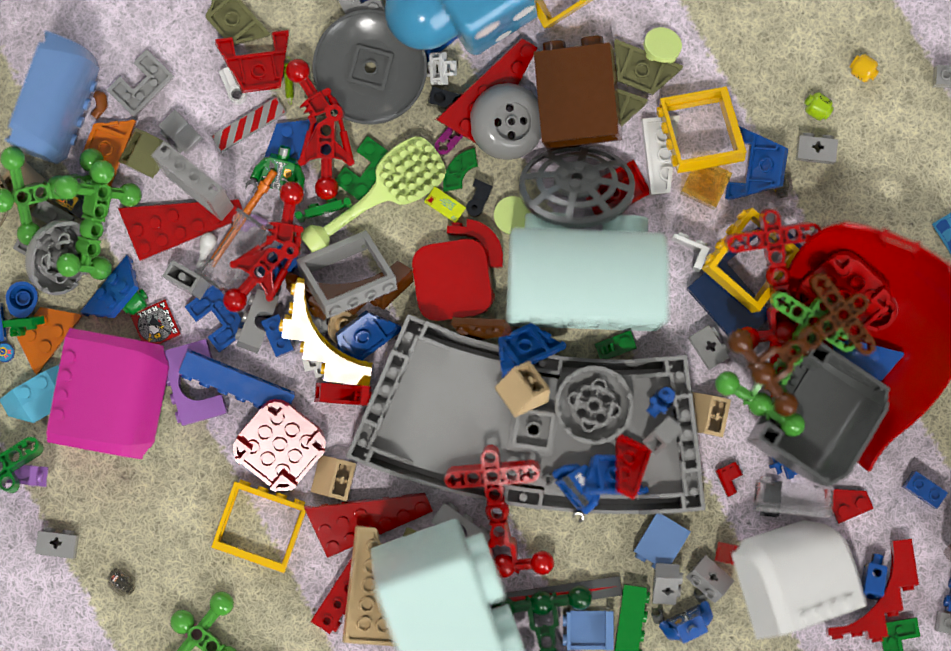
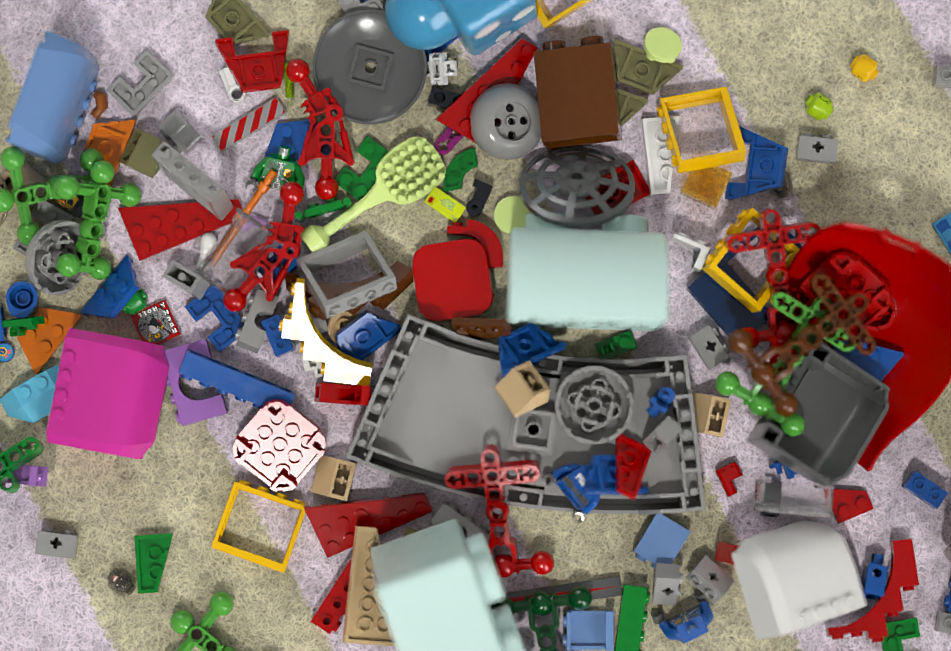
none -> green wing [134,533,174,594]

